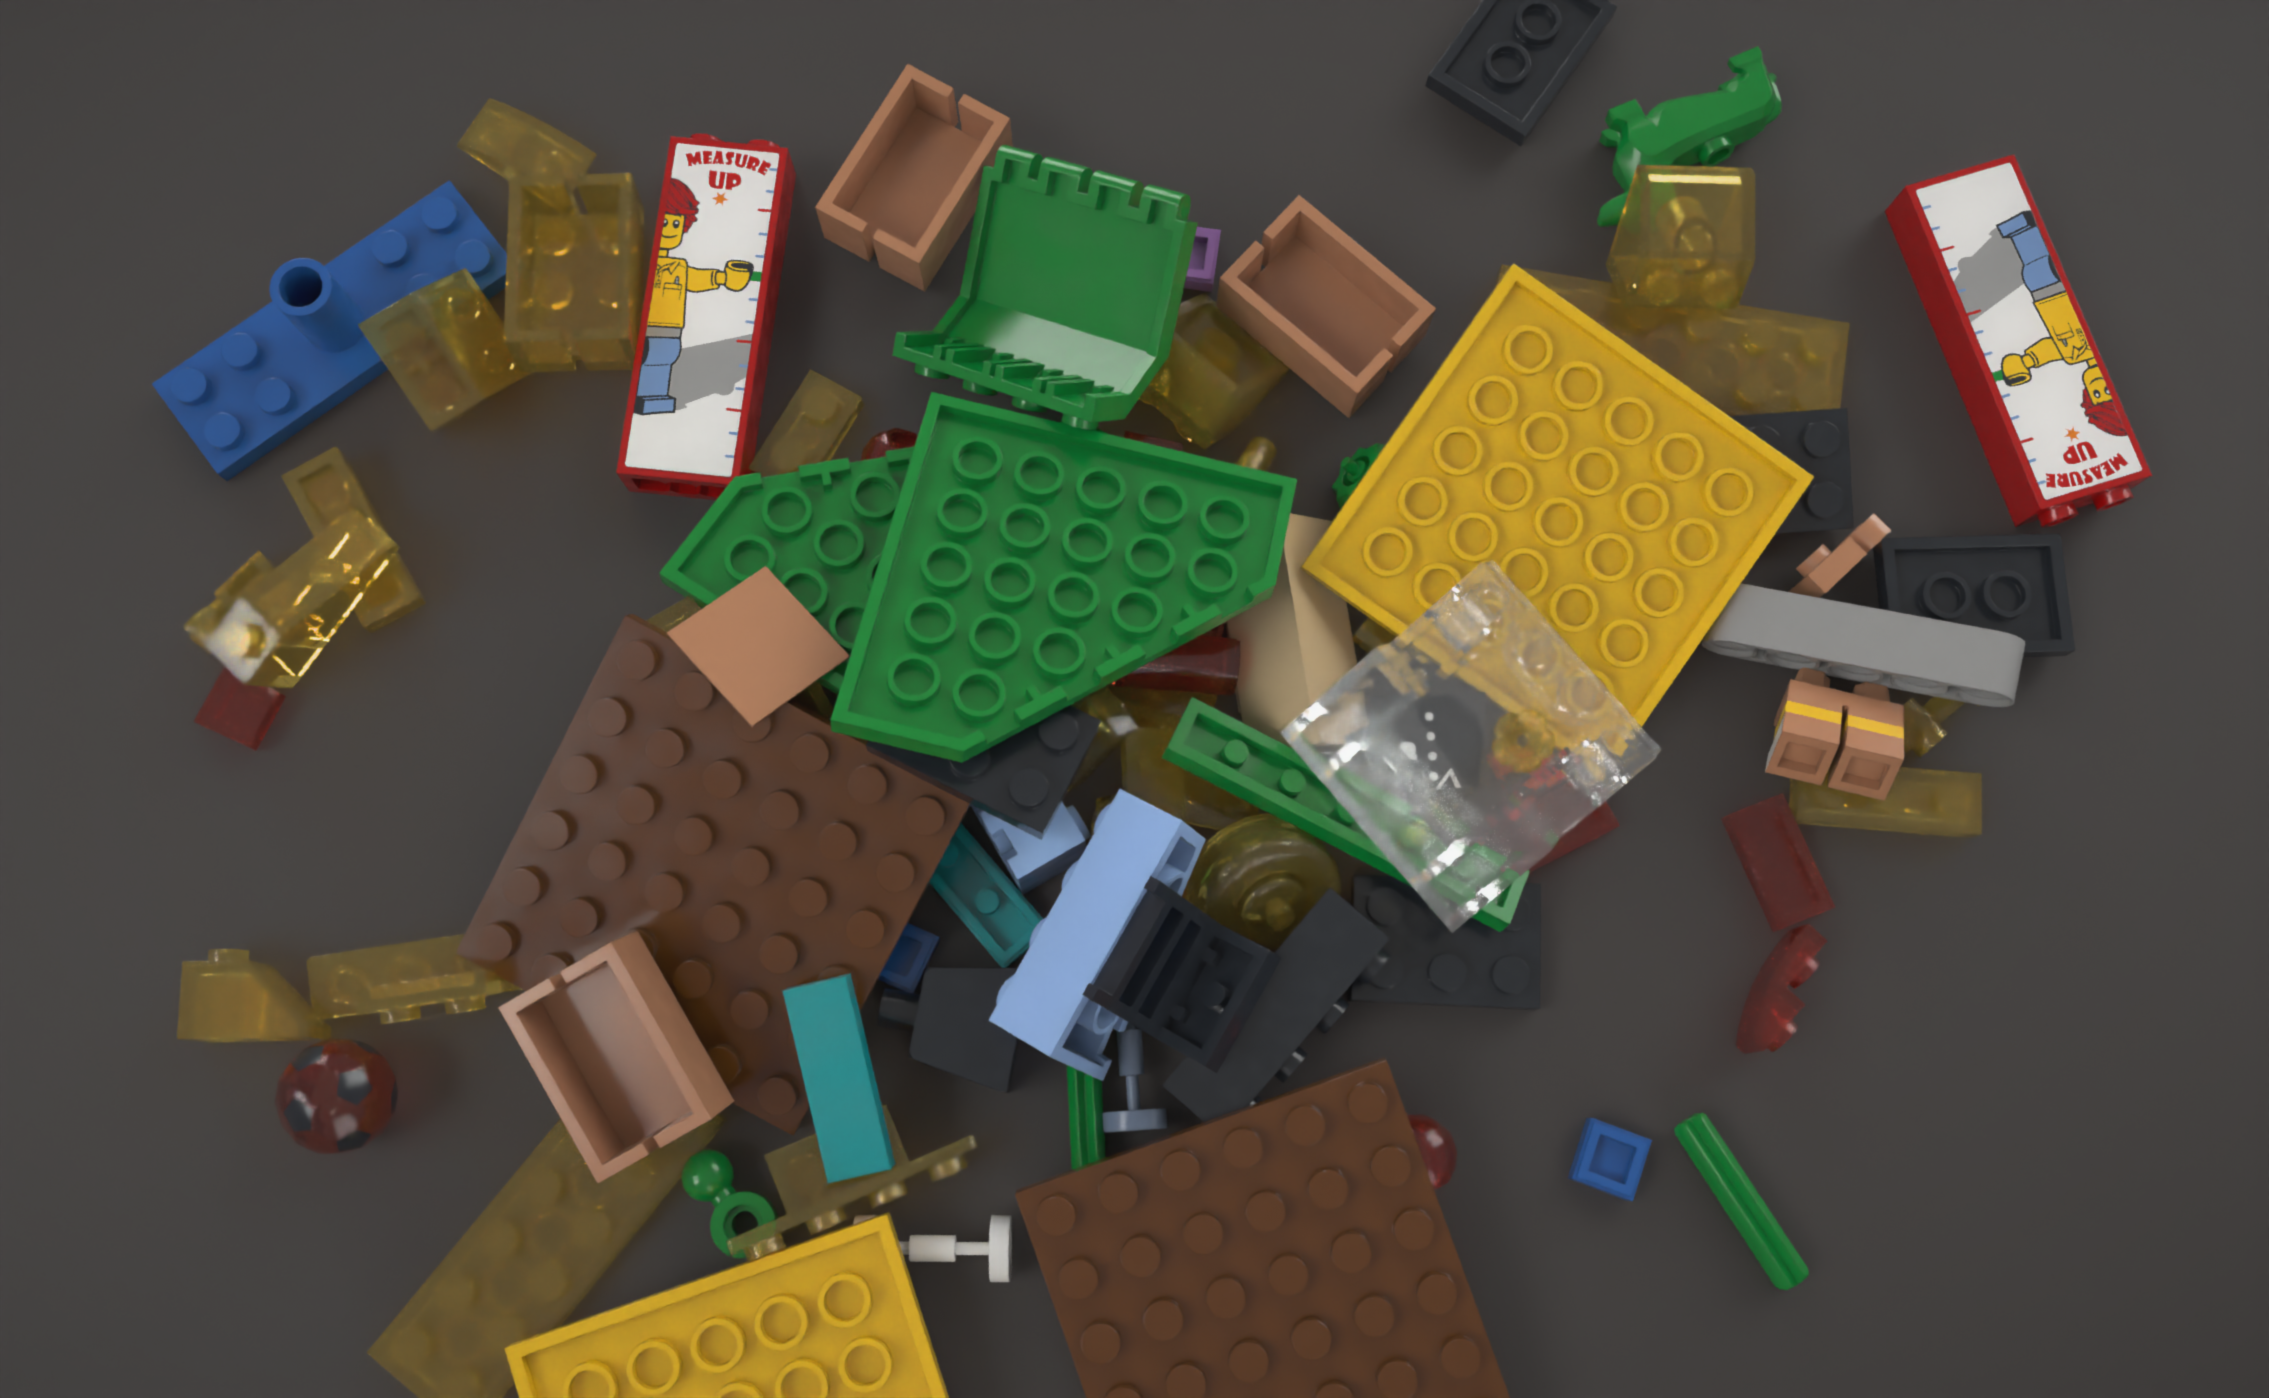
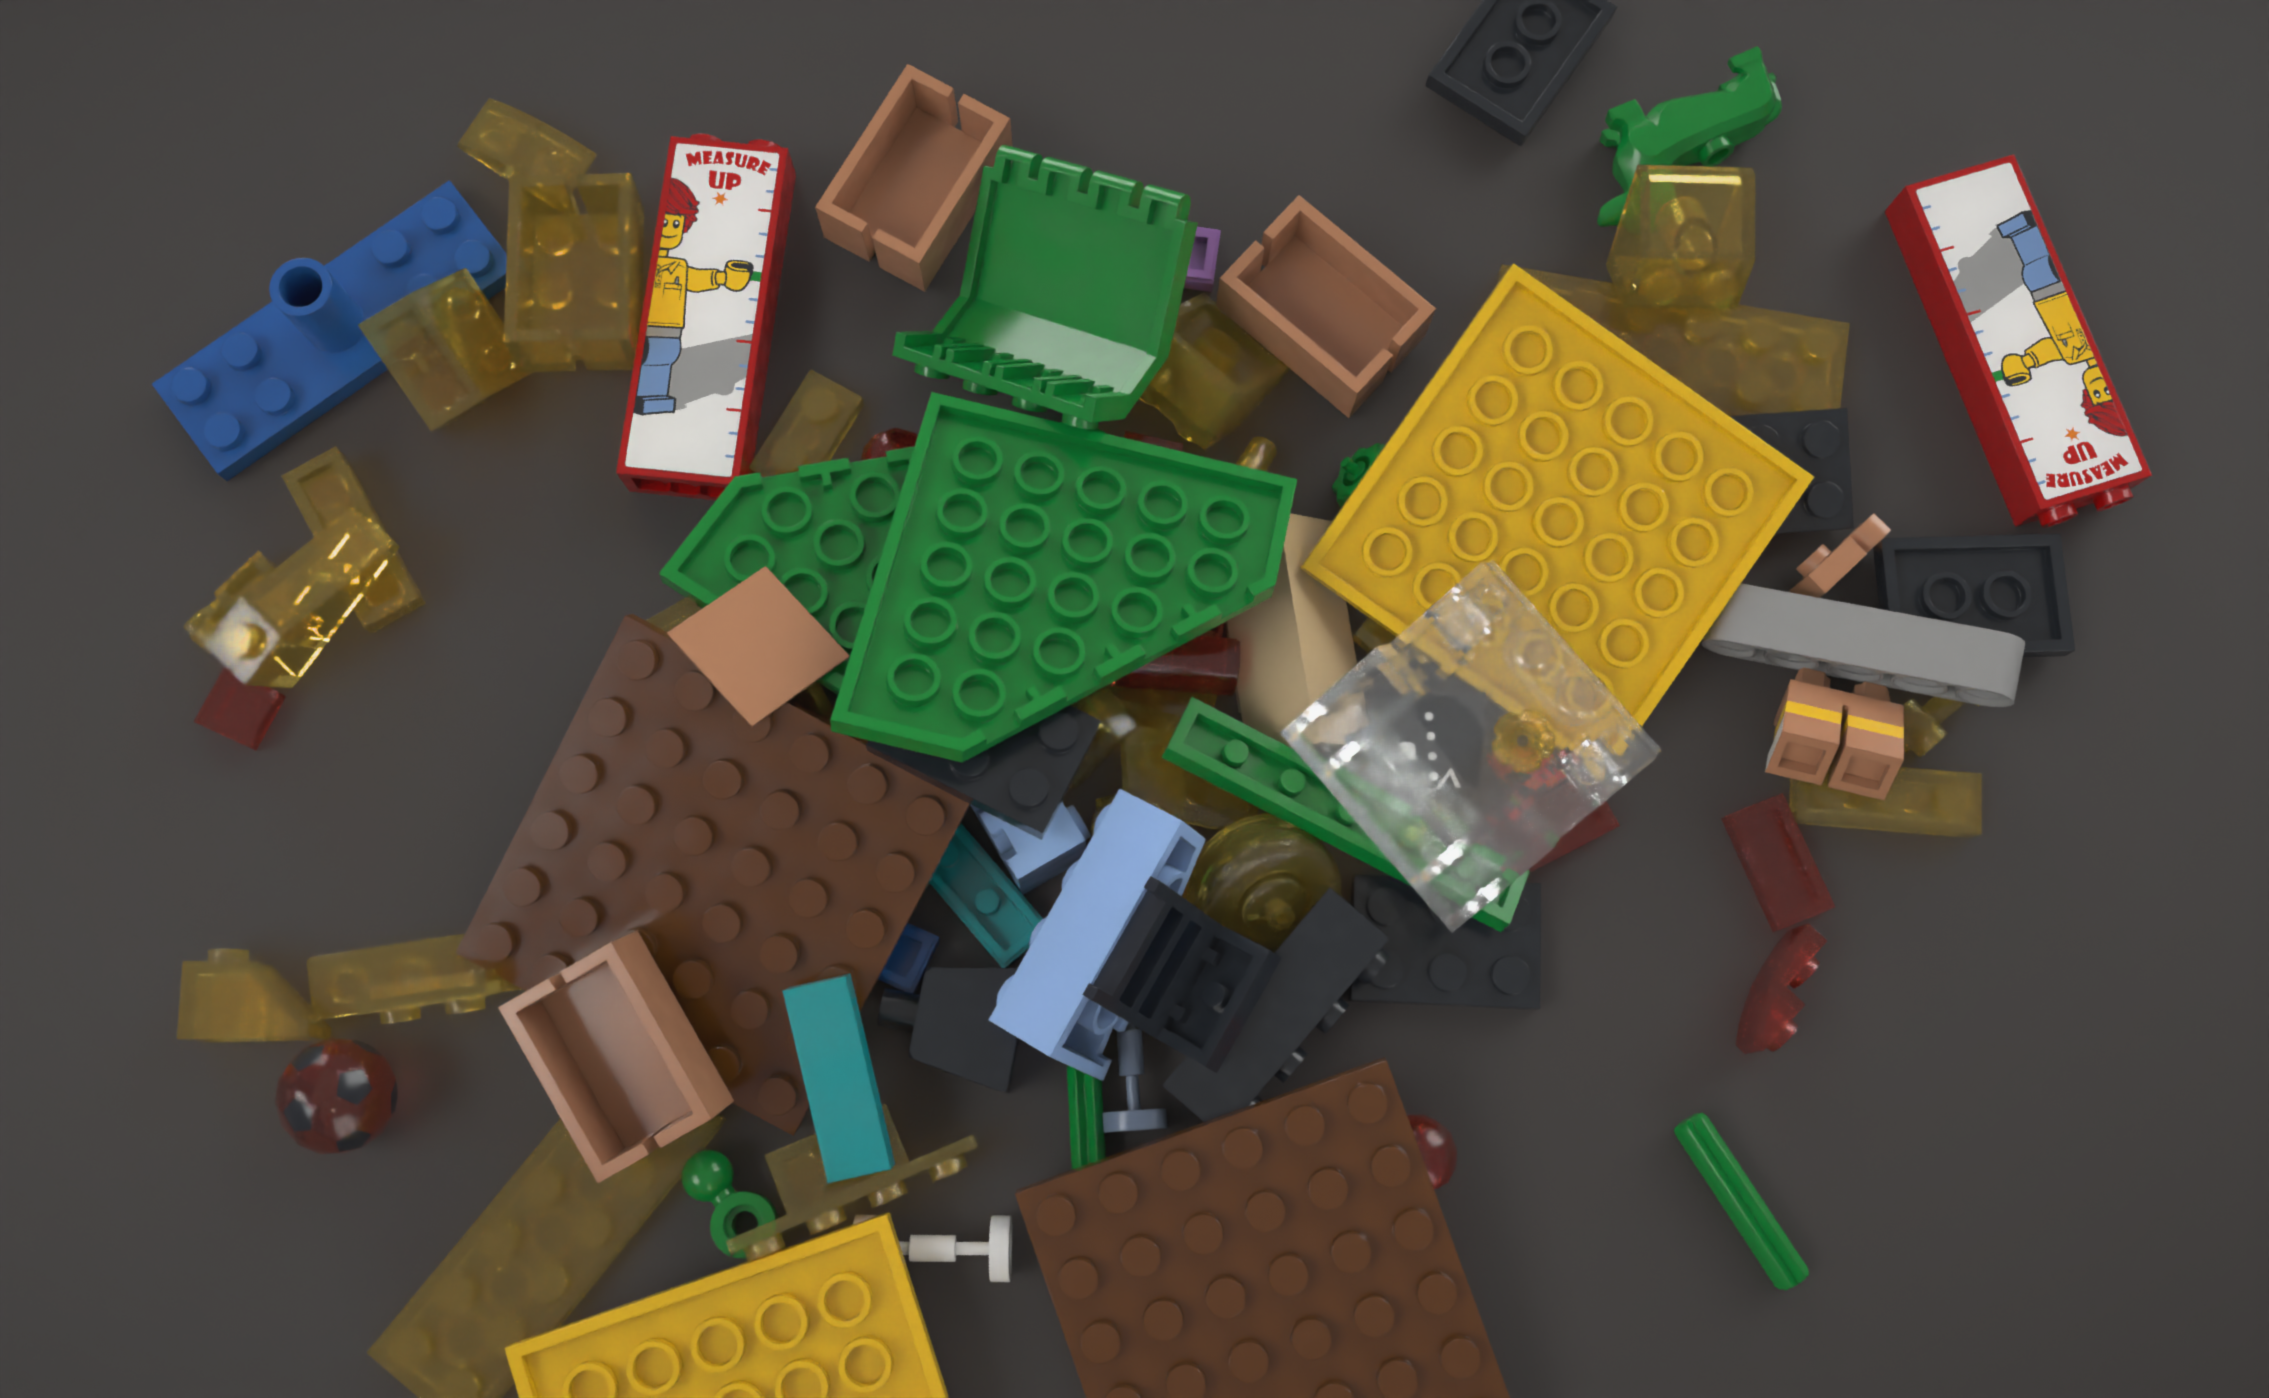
blue tile [1567,1118,1652,1201] -> none

